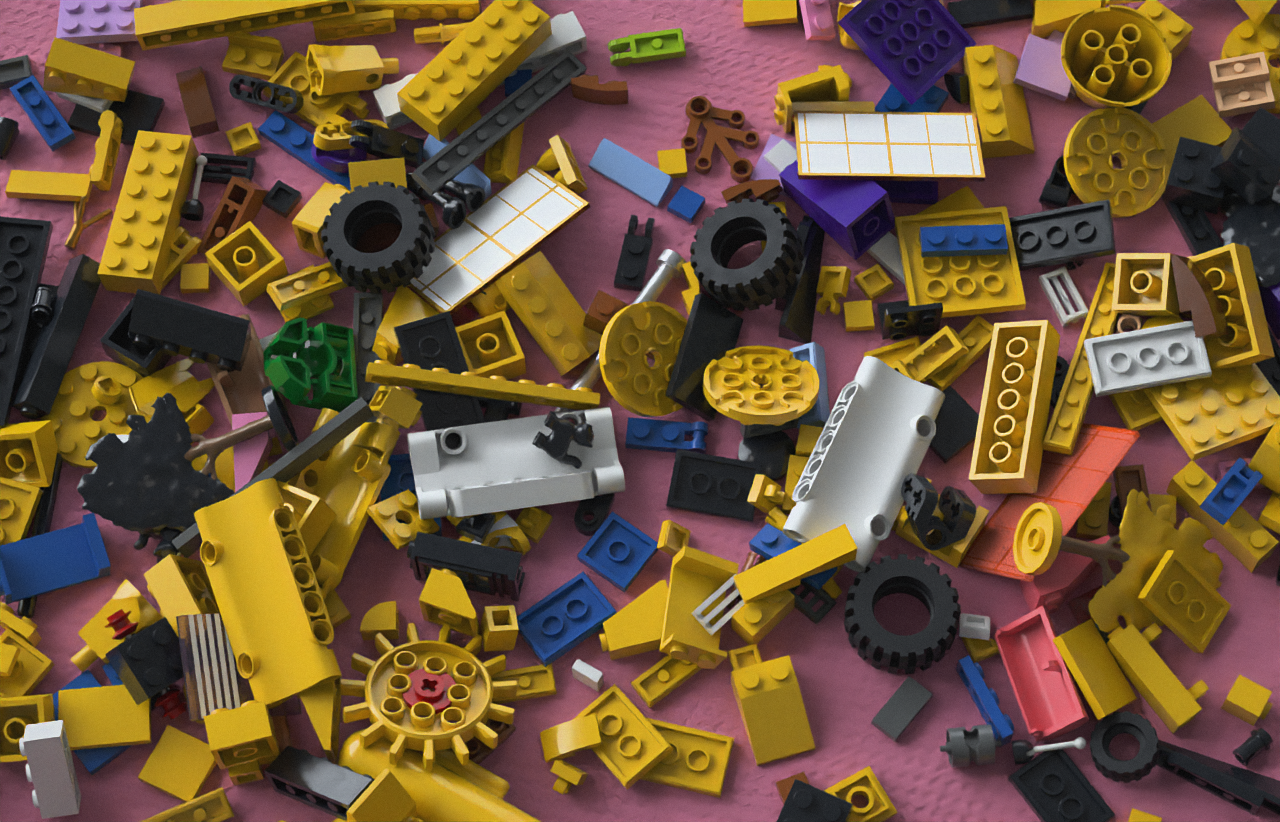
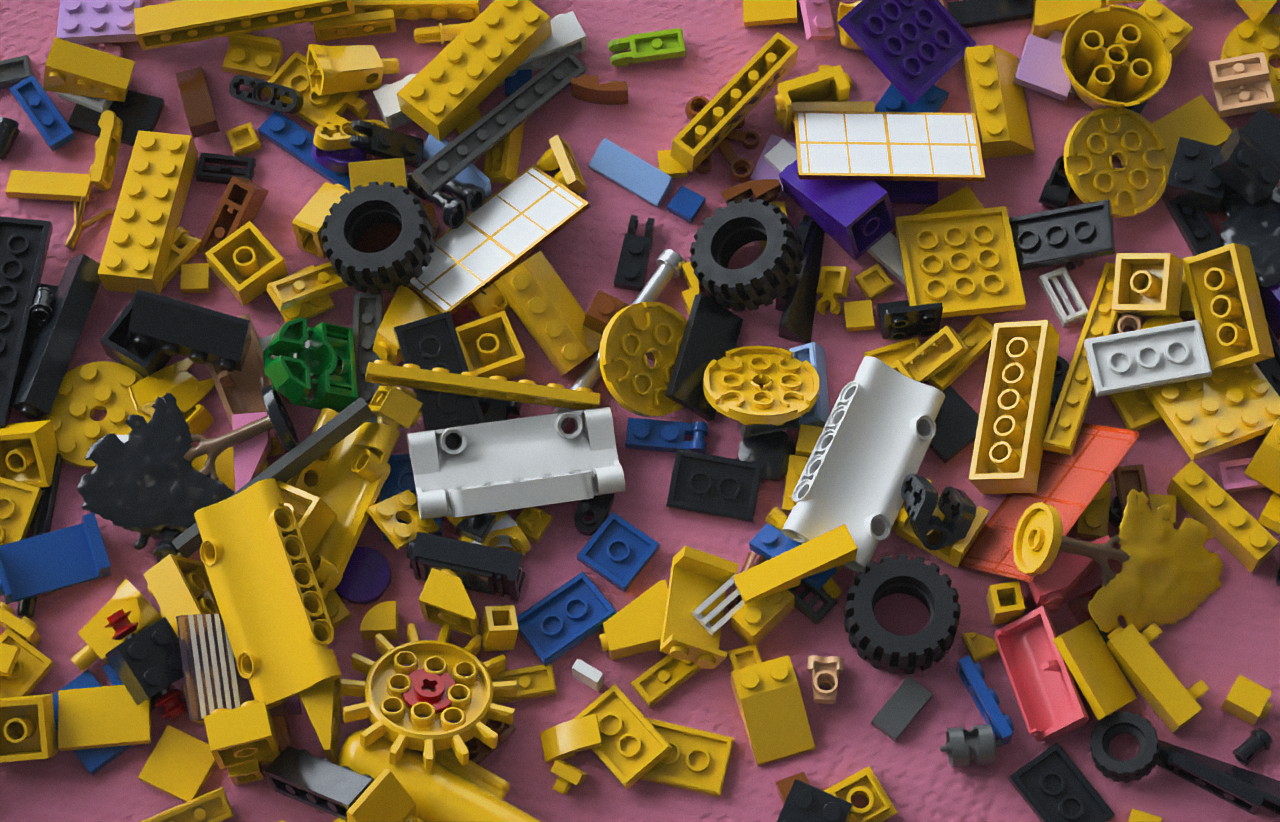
white brick [19,720,81,819] -> none
yellow tile [91,376,122,404] -> none
hinge [181,155,207,221] -> none
black plate [262,180,302,218] -> none
black animal [532,411,594,469] -> none
yellow tile [657,520,691,557] -> none
yellow tile [747,474,787,513] -> none
blue plate [919,224,1008,257] -> none
black tile [944,71,969,103] -> none
white tile [959,613,990,640] -> none
hinge [1011,737,1086,765] -> none
yellow plate [1137,550,1232,653] -> none
reddish brown slope [1171,255,1230,340] -> none
blue plate [1199,457,1264,525] -> none
none -> dark purple tile [335,547,391,605]
none -> yellow brick [671,32,799,172]
none -> light nougat plate [807,655,844,704]
none -> yellow brick [986,581,1025,625]

